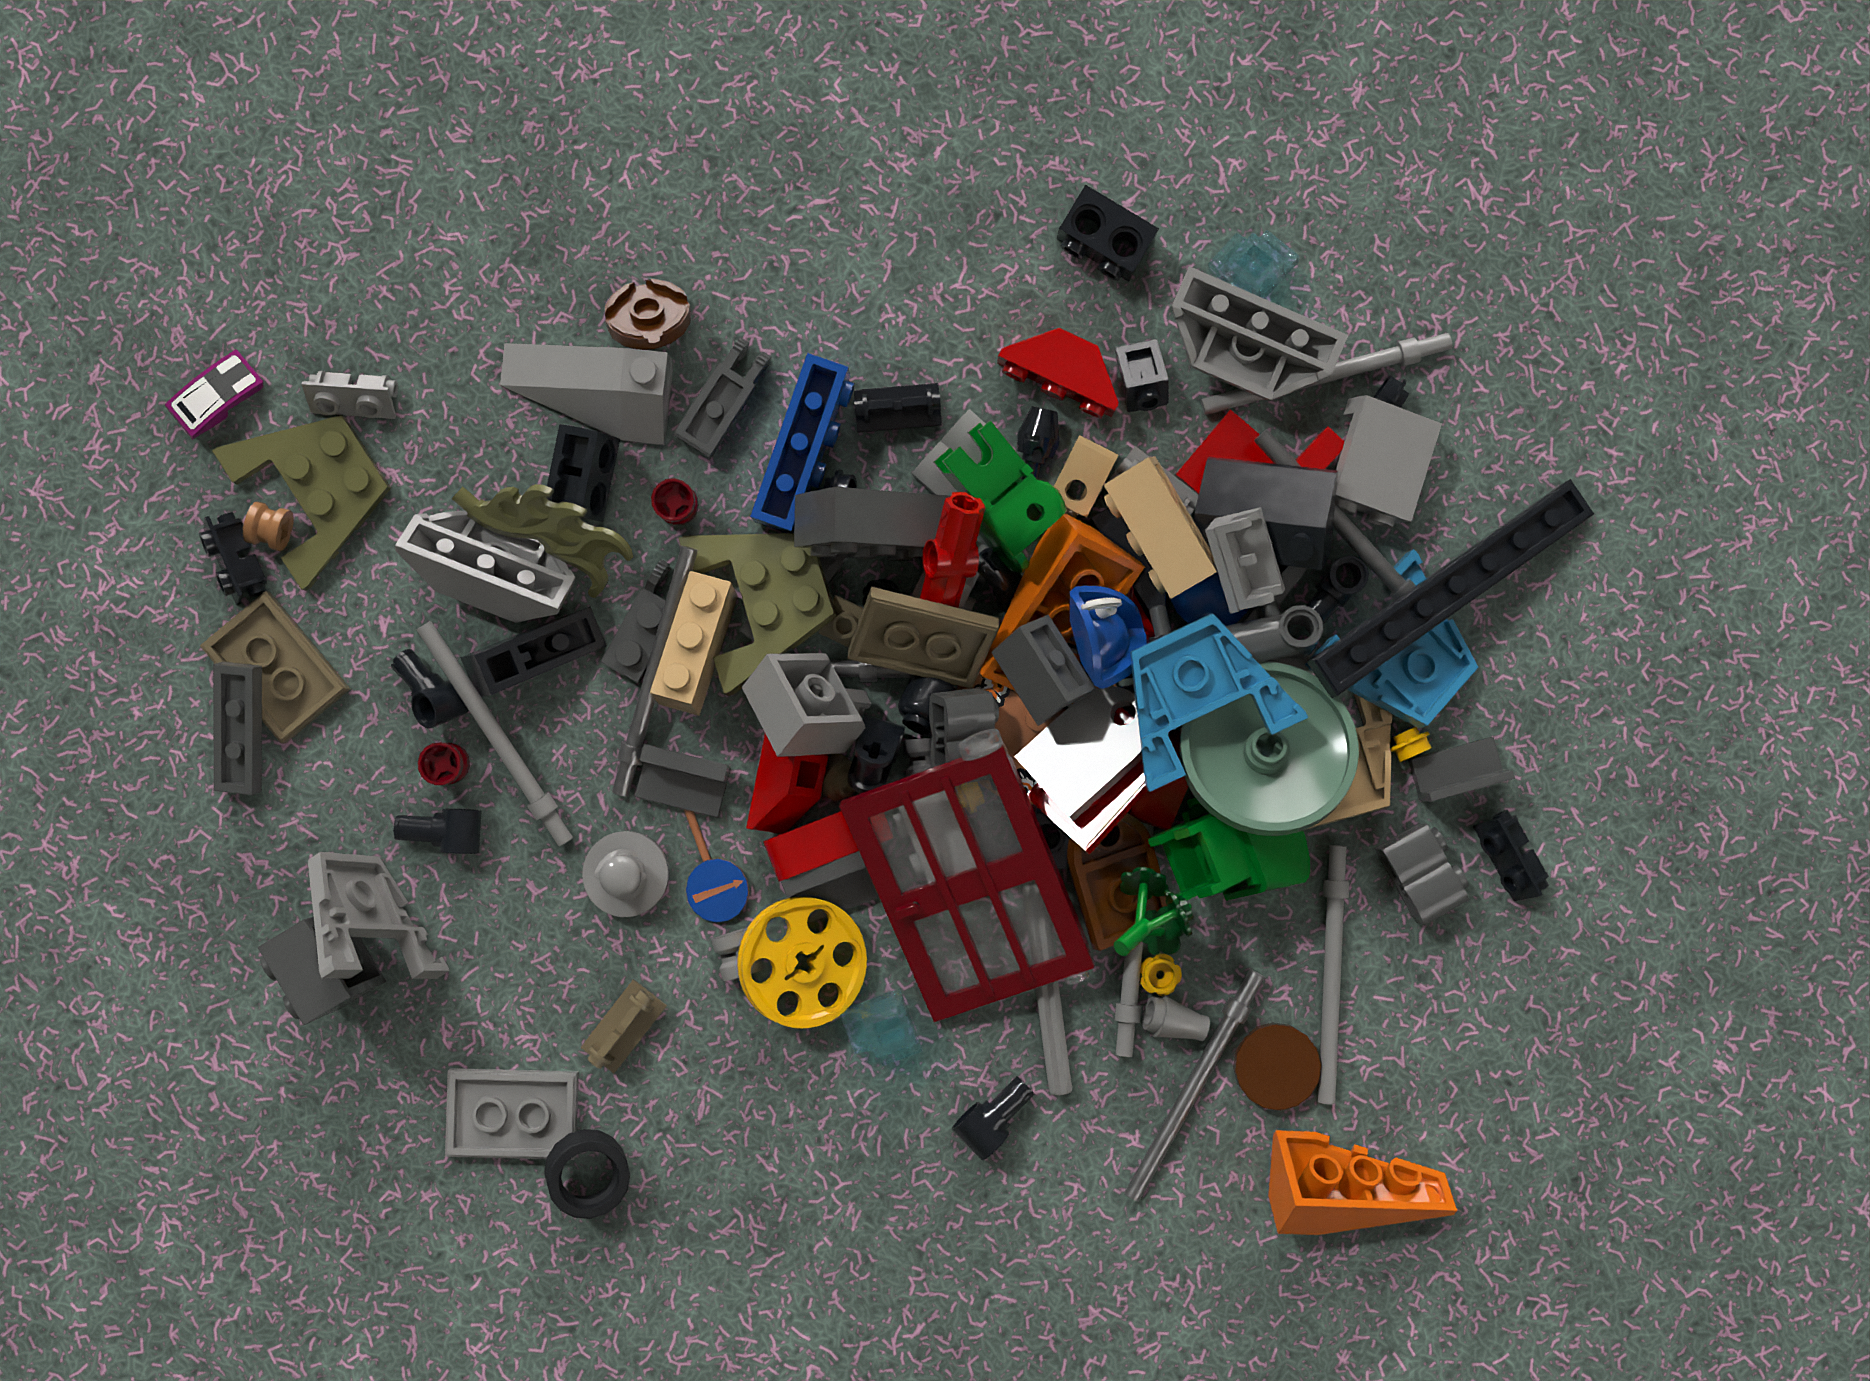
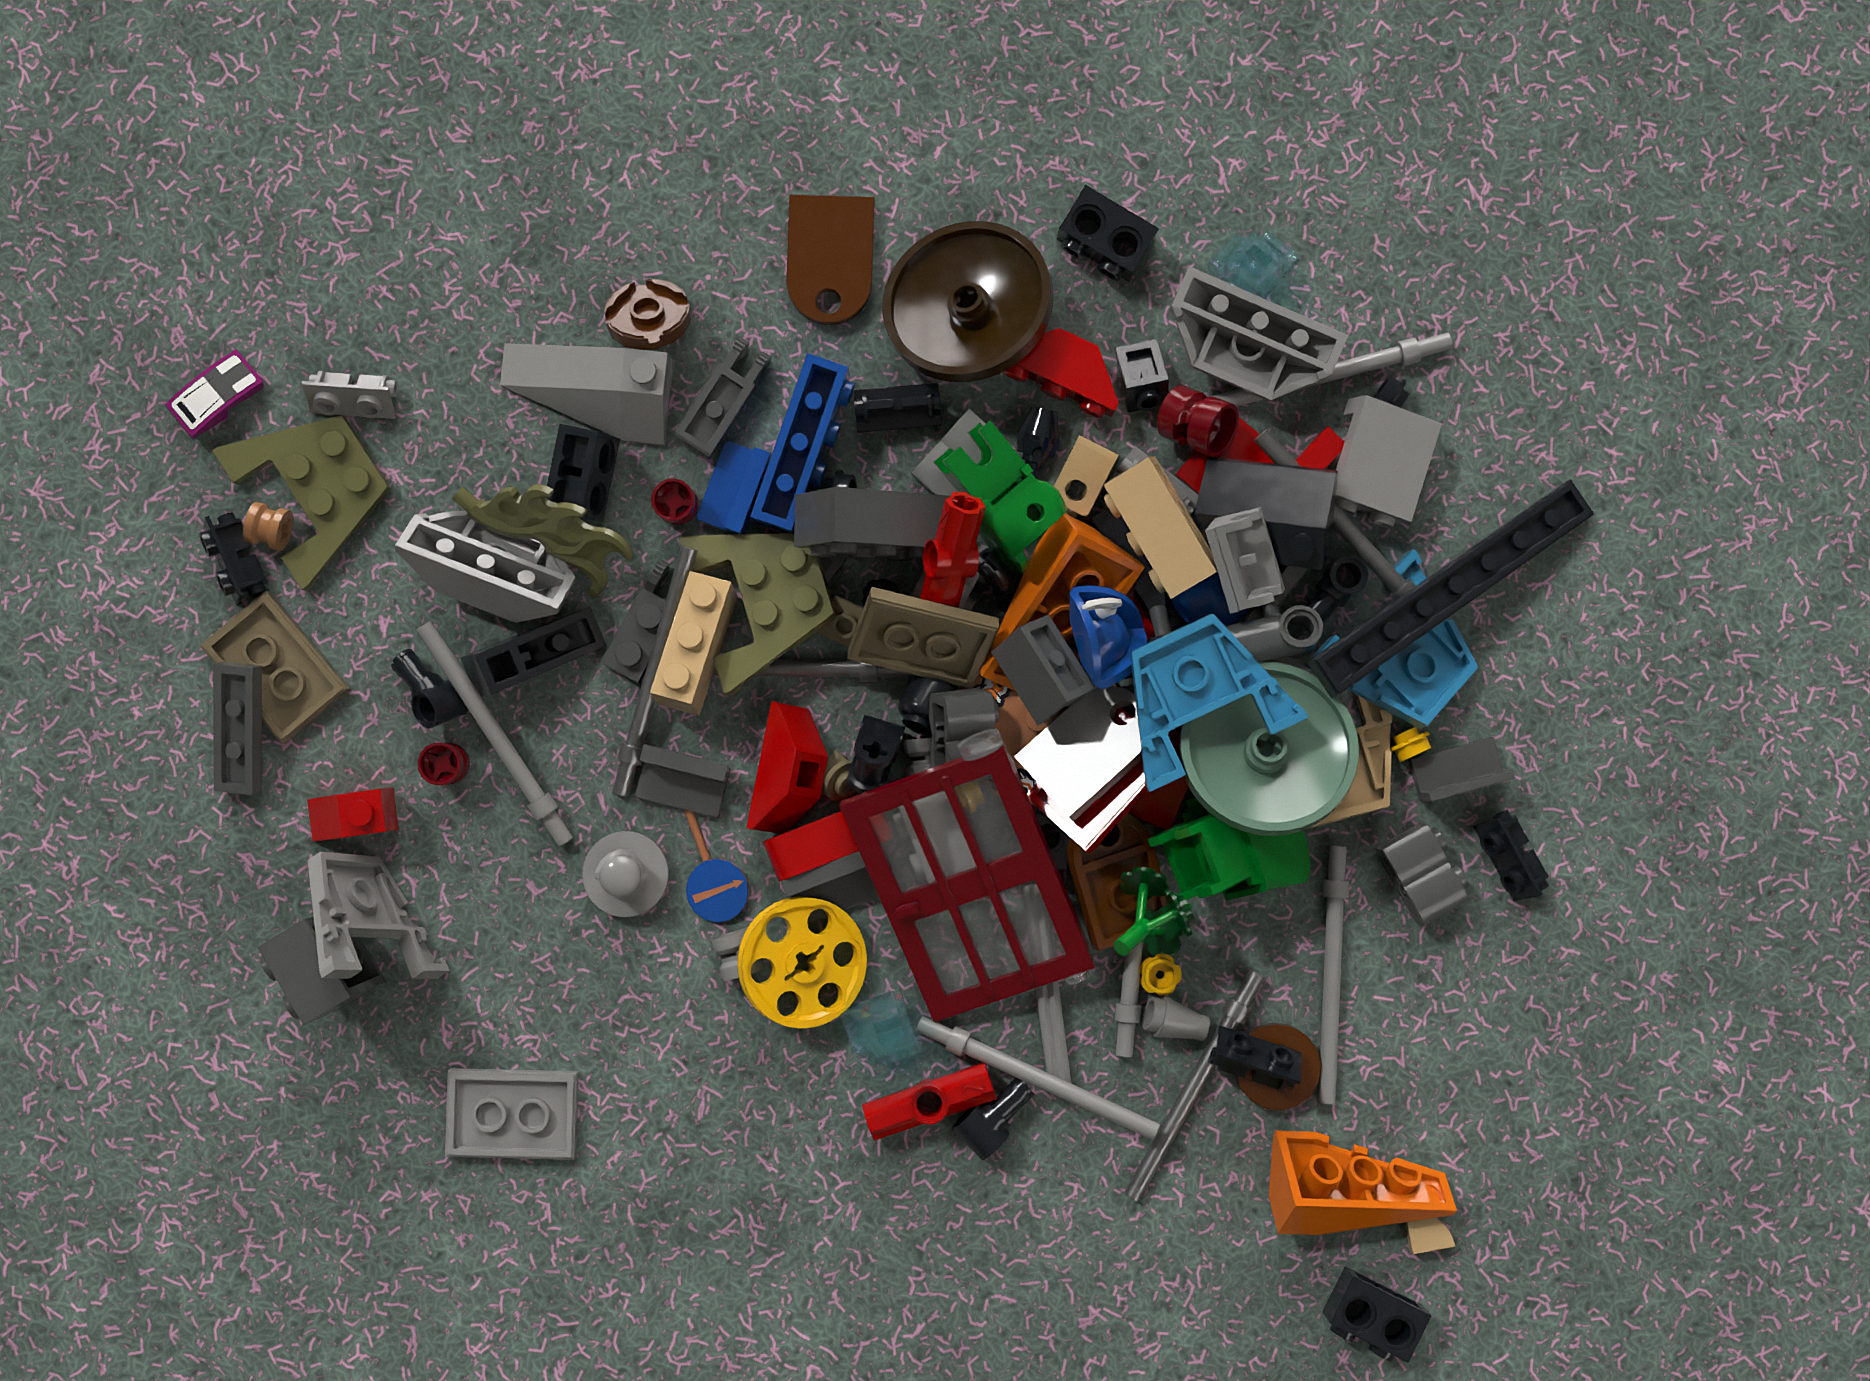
black pin [393,808,482,854] -> none
black tyre [544,1129,630,1219] -> none
dark tan hinge [580,979,667,1074] -> none
light grey hinge [742,653,871,757] -> none
none -> red slope [307,788,399,842]
none -> blue panel [697,441,771,535]
none -> reddish brown tile [787,194,875,325]
none -> red piece [862,1062,997,1141]
none -> dark brown dish [882,221,1054,382]
none -> light grey bar [916,1016,1160,1140]
none -> dark red wheel [1157,385,1239,457]
none -> black hinge [1208,1026,1302,1092]
none -> black brick [1322,1266,1431,1363]
none -> tan tile [1404,1218,1455,1254]

